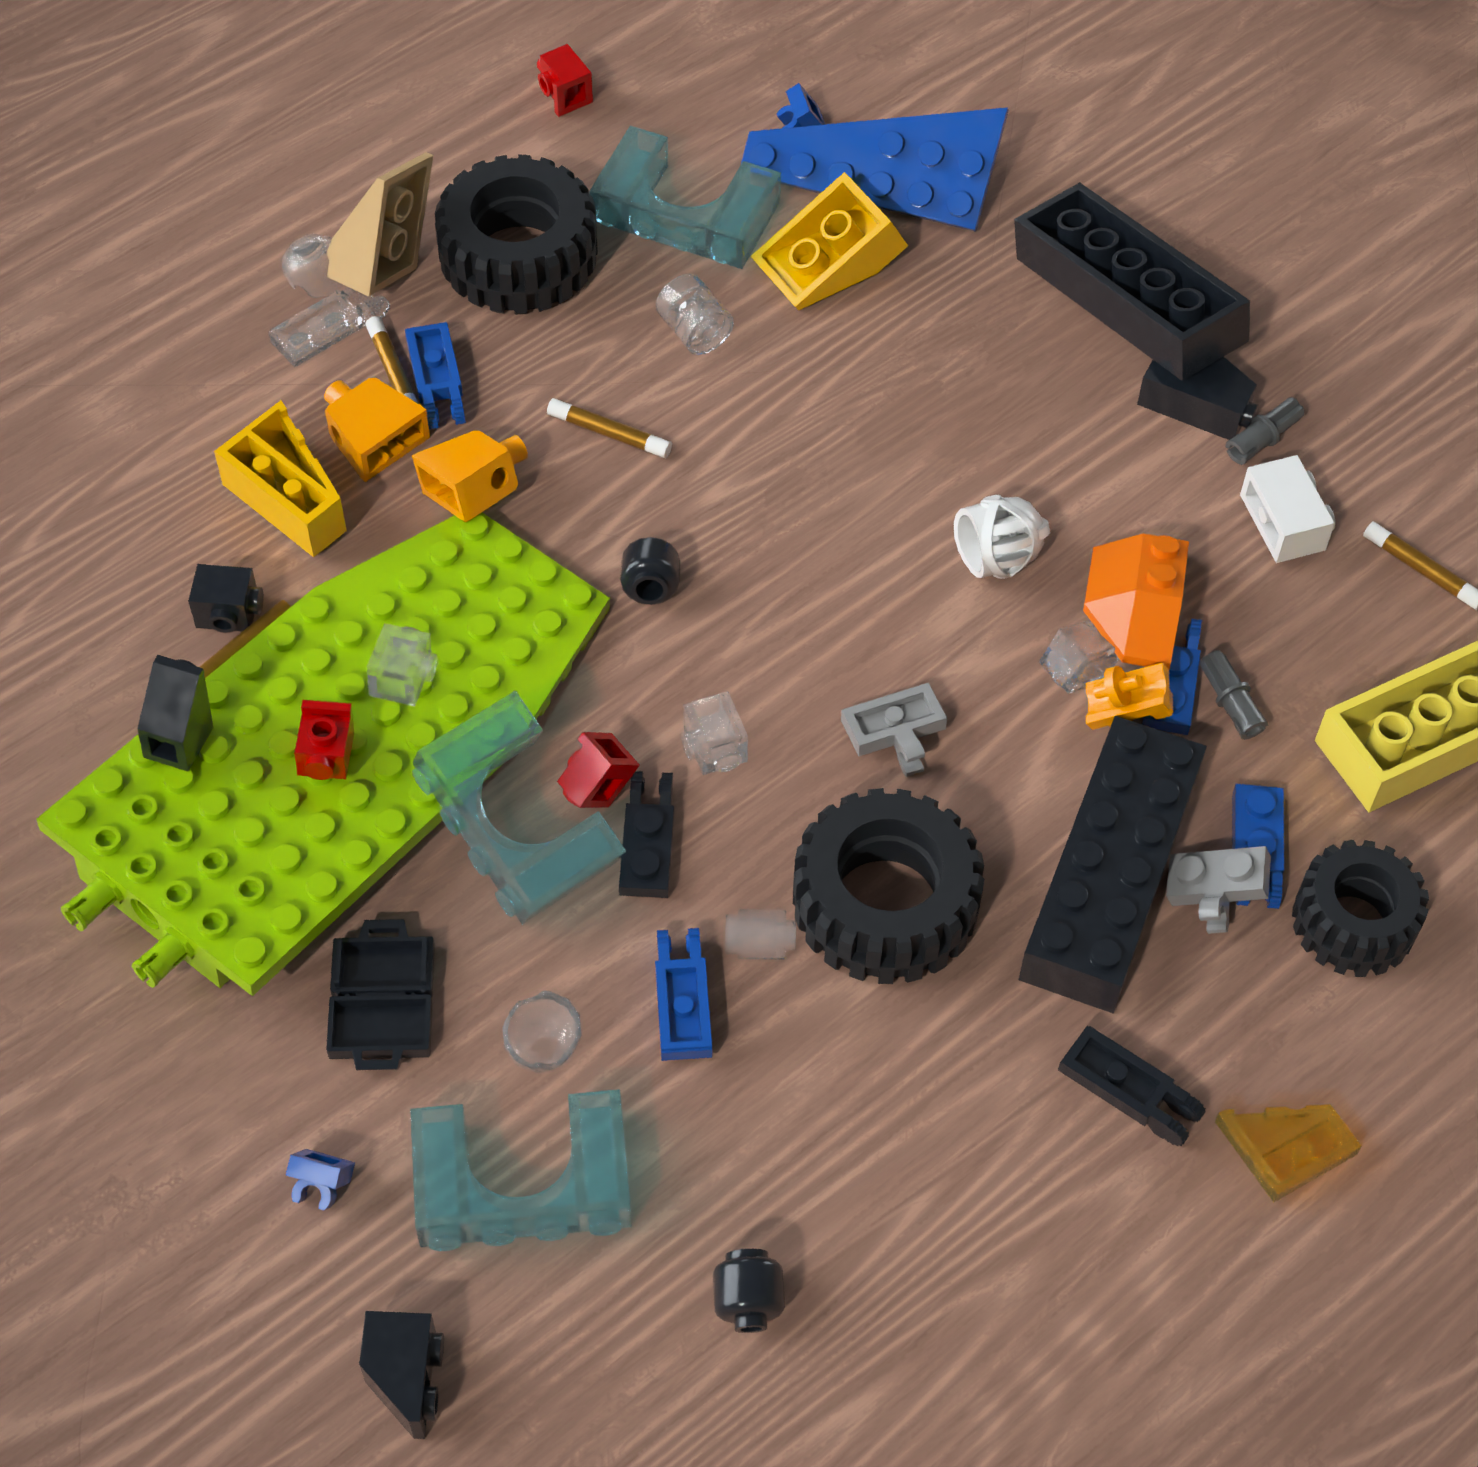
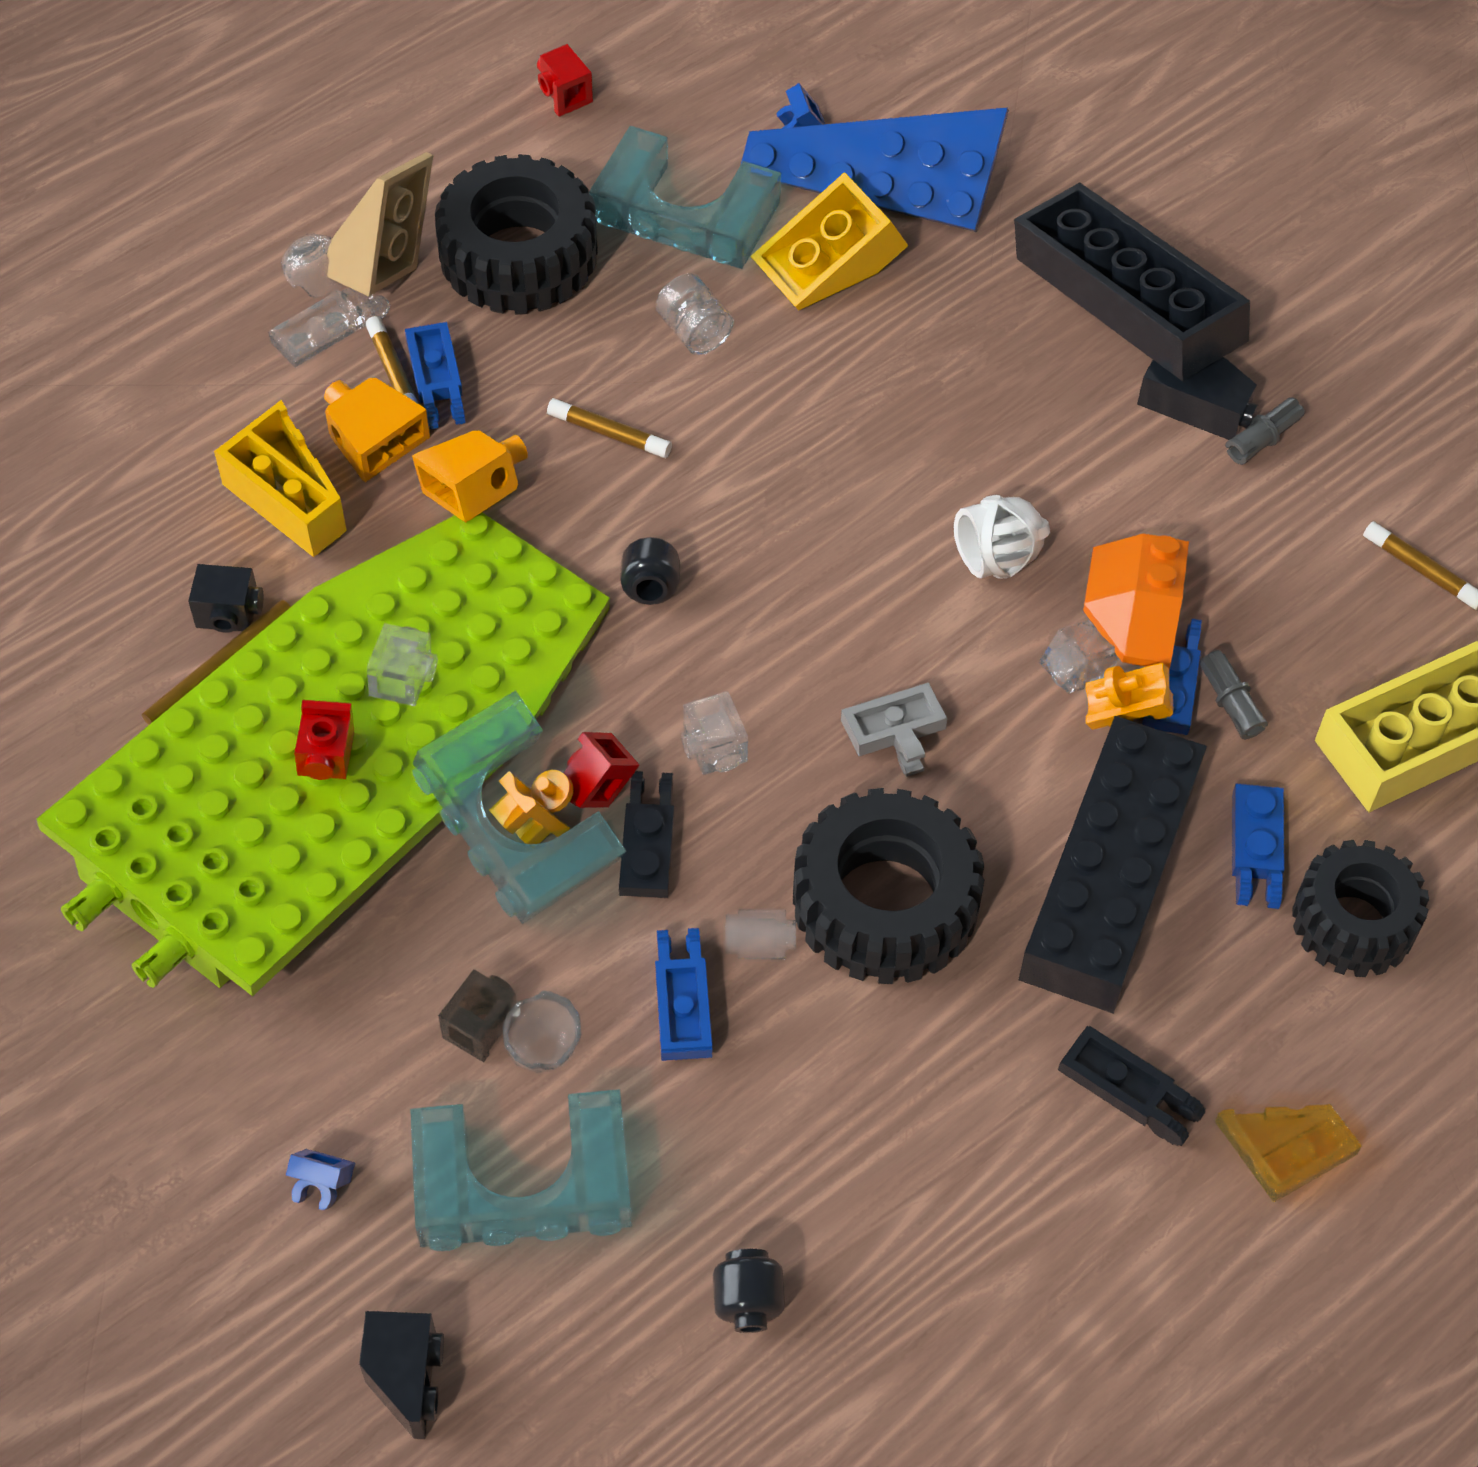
black slope [137,655,213,772] -> none
black piece [326,919,435,1070] -> none
light grey plate [1166,846,1271,934] -> none
white brick [1240,455,1335,563] -> none
none -> clear smoke brick [438,969,518,1063]
none -> light orange hips [489,769,573,849]

